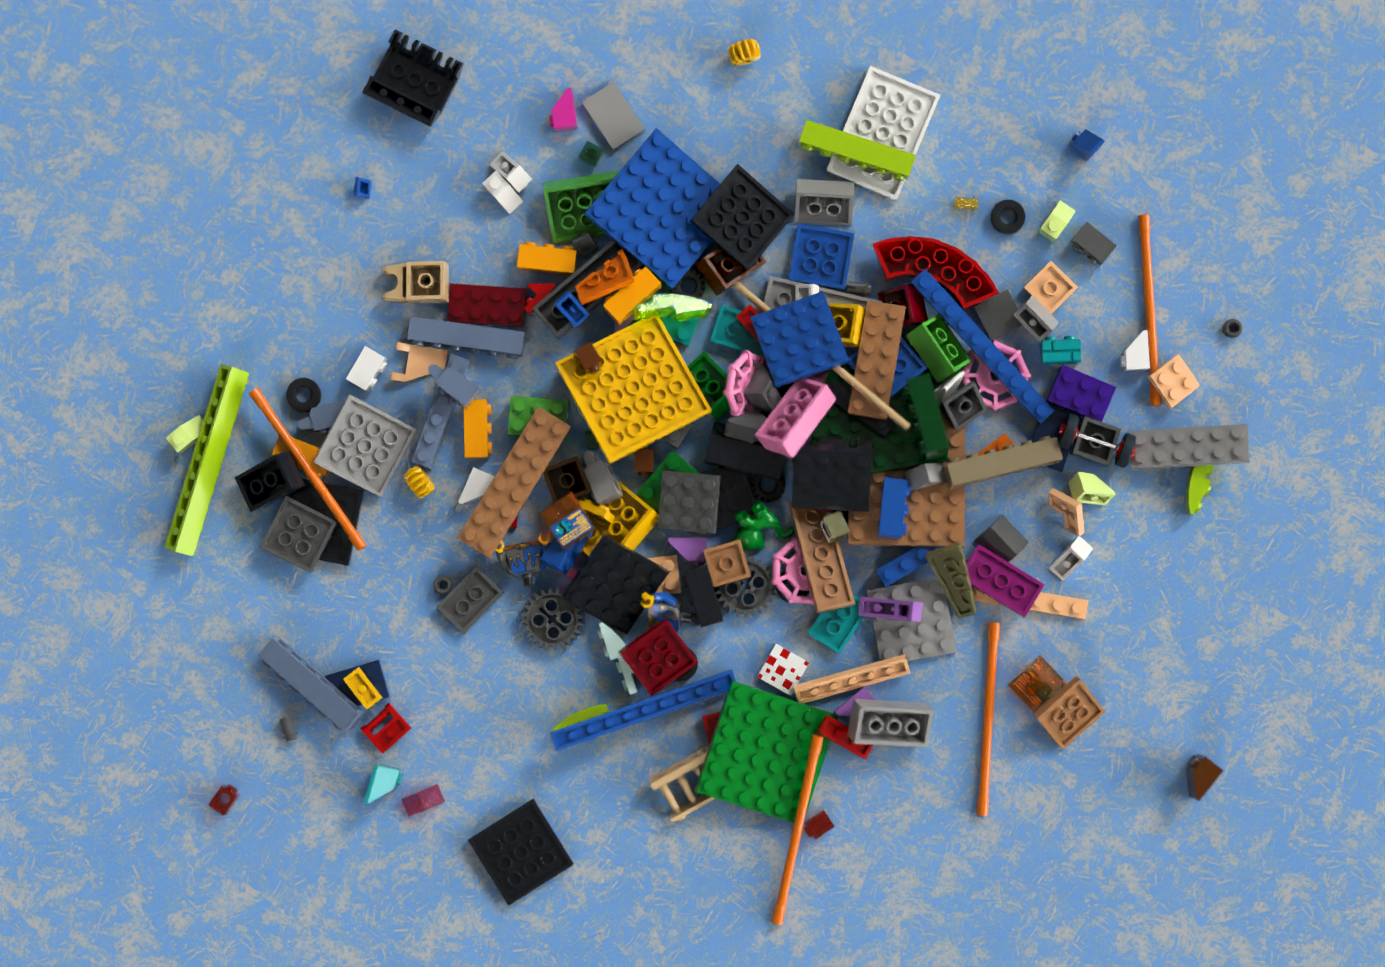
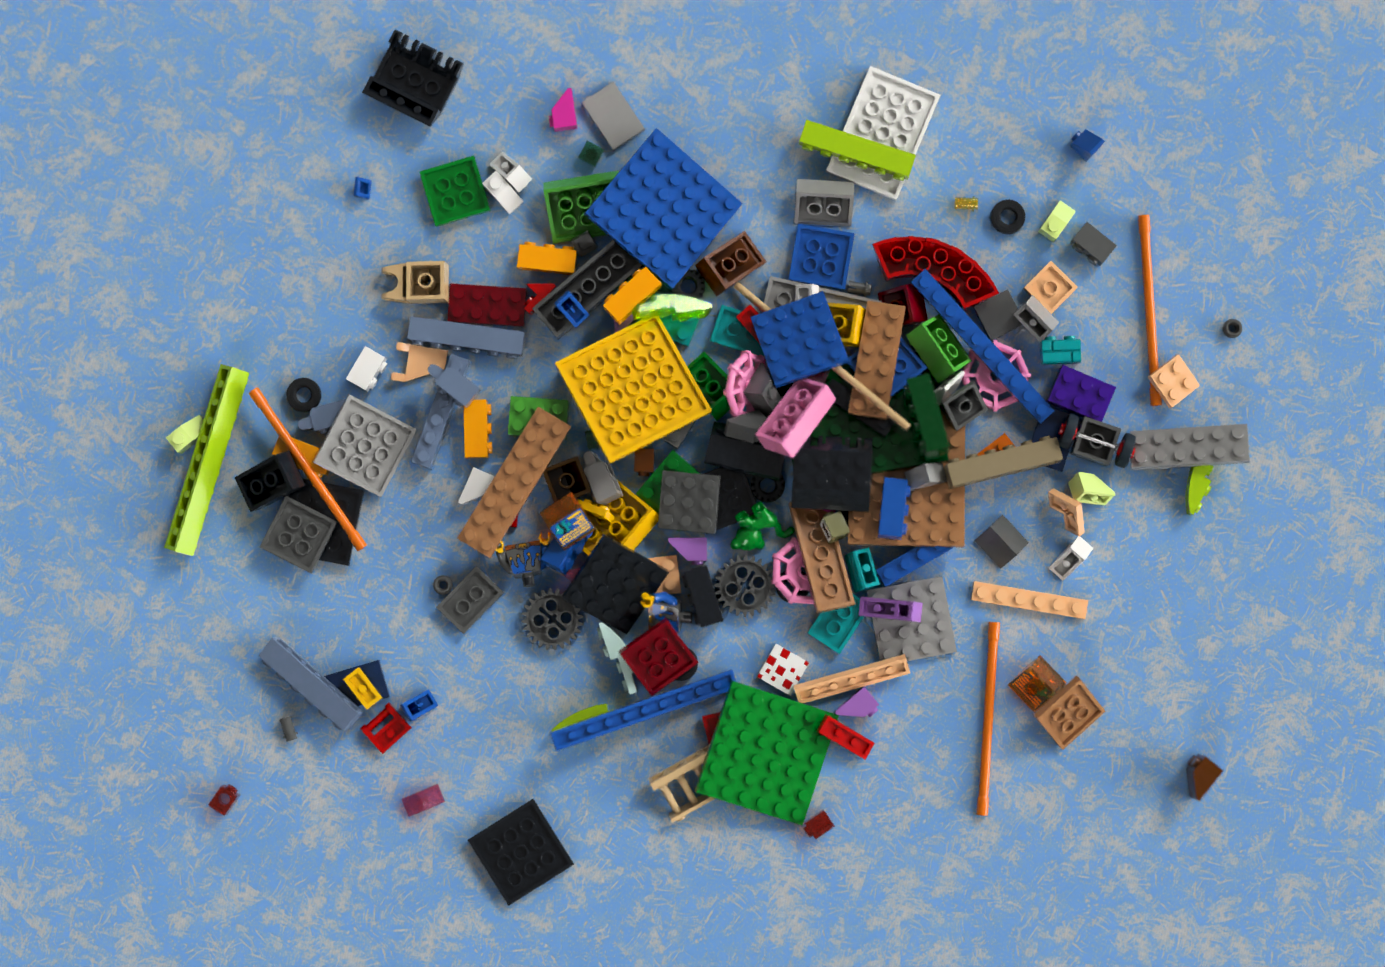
slope [364,763,403,804] -> none
yellow gear [404,465,435,498] -> none
reddish brown brick [573,342,603,375] -> none
orange wing [575,248,635,305] -> none
black plate [690,164,795,271] -> none
medium nougat plate [703,540,751,588] -> none
yellow gear [728,39,761,66] -> none
orange piece [771,735,824,925] -> none
light grey brick [848,699,934,747] -> none
olive wing [925,542,977,619] -> none
magenta plate [966,544,1045,618] -> none
white slope [1120,330,1150,371] -> none
none -> blue slope [400,689,438,722]
none -> green plate [420,155,491,227]
none -> teal brick [844,548,880,592]

